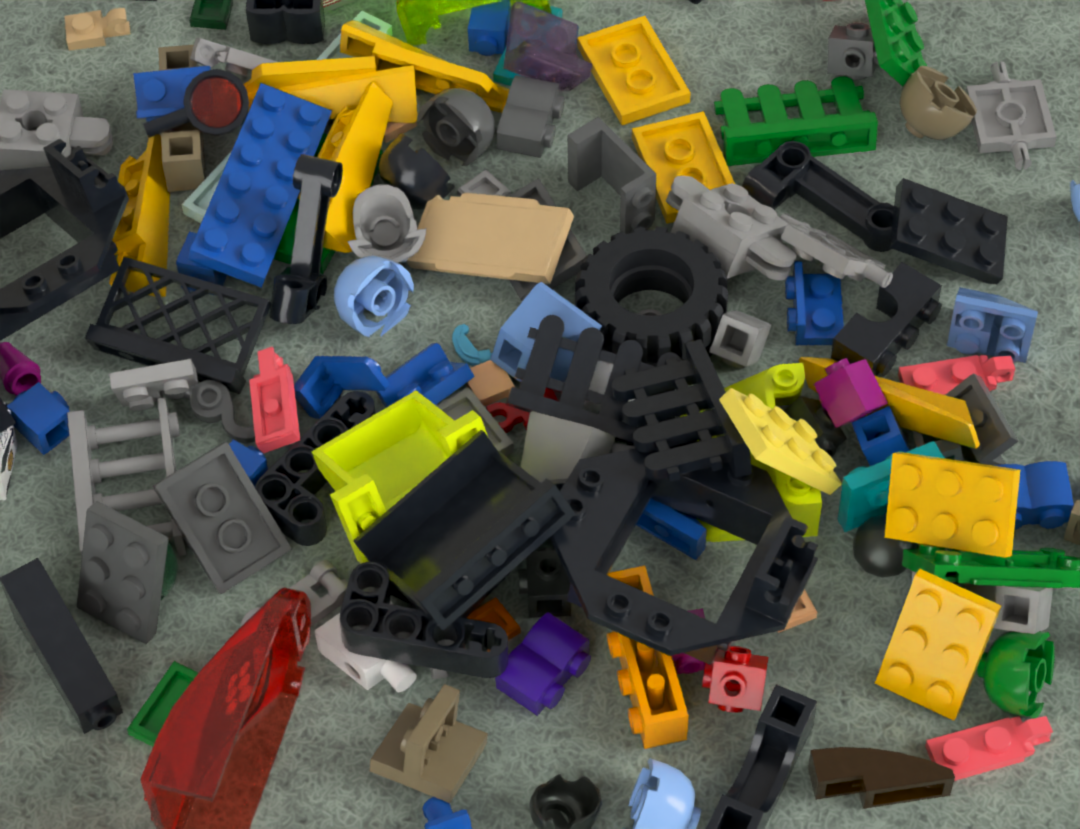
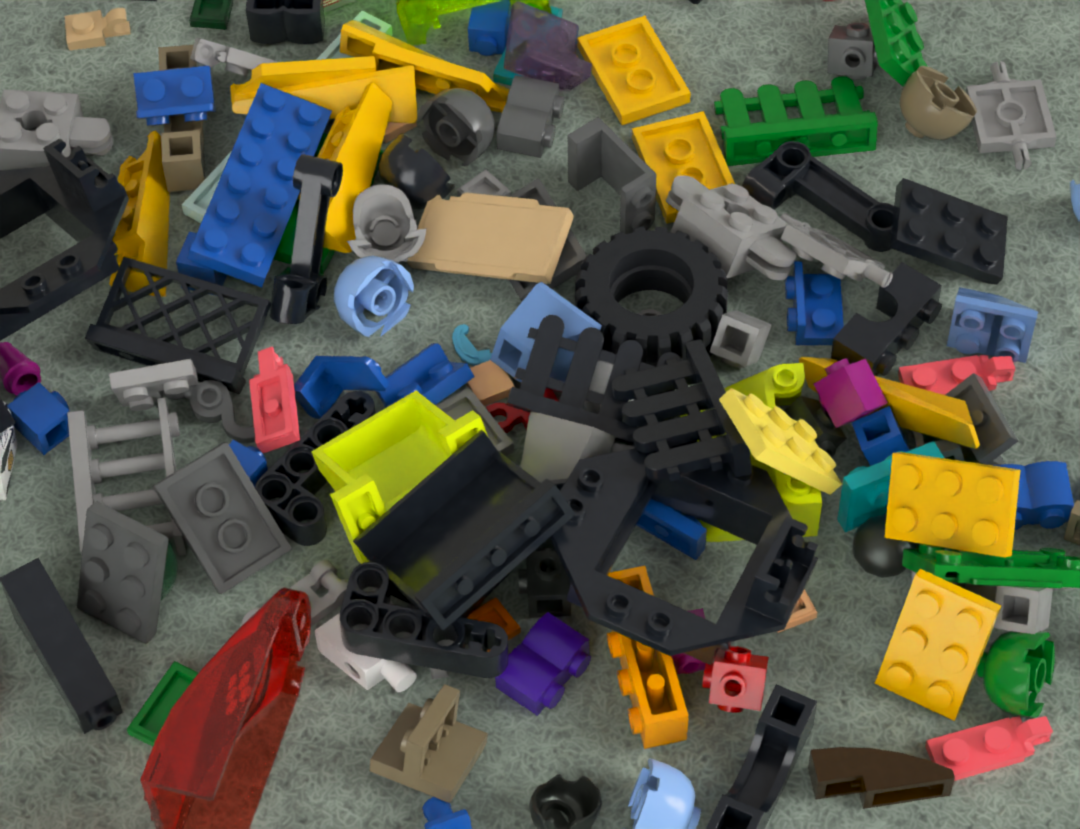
piece [143,69,249,138] -> none

